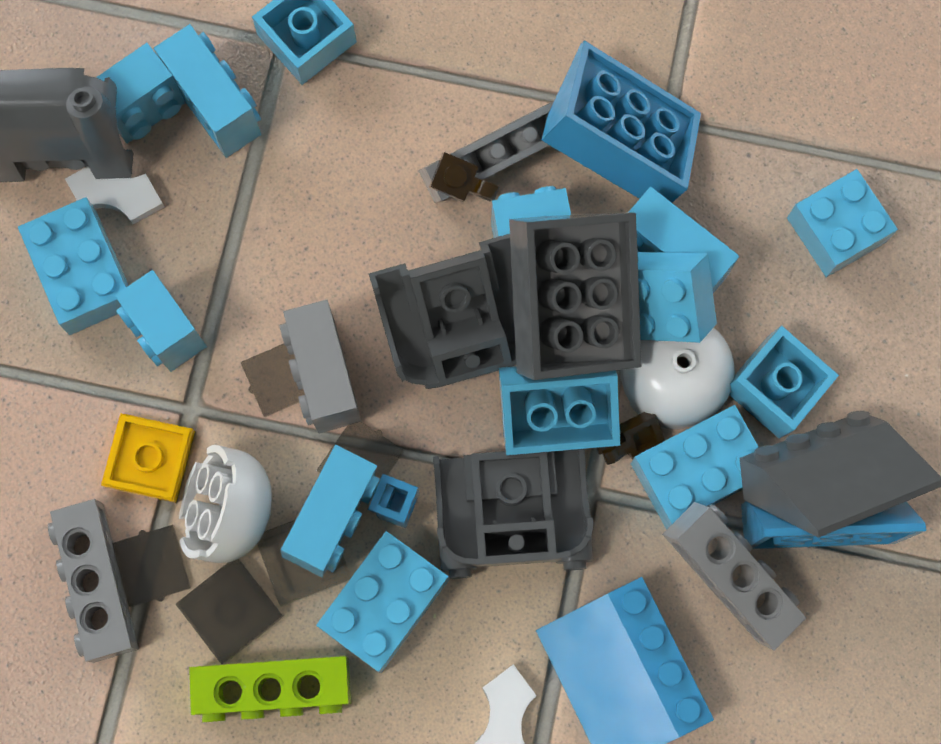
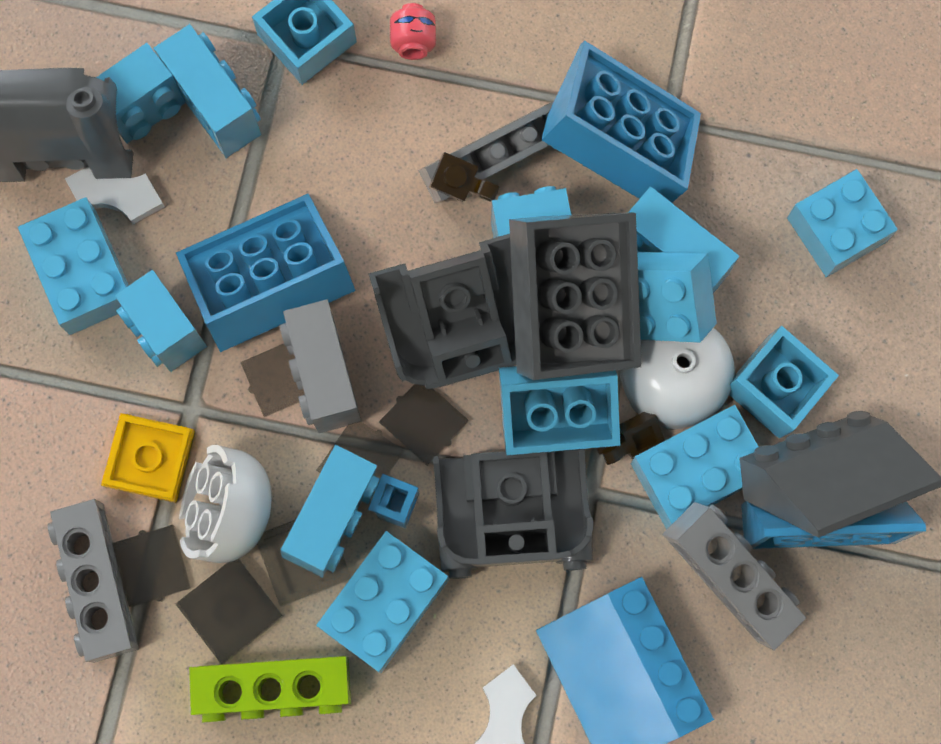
none -> dark azure slope [176,193,356,352]
none -> clear smoke piece [379,384,469,466]
none -> coral head [390,3,436,60]

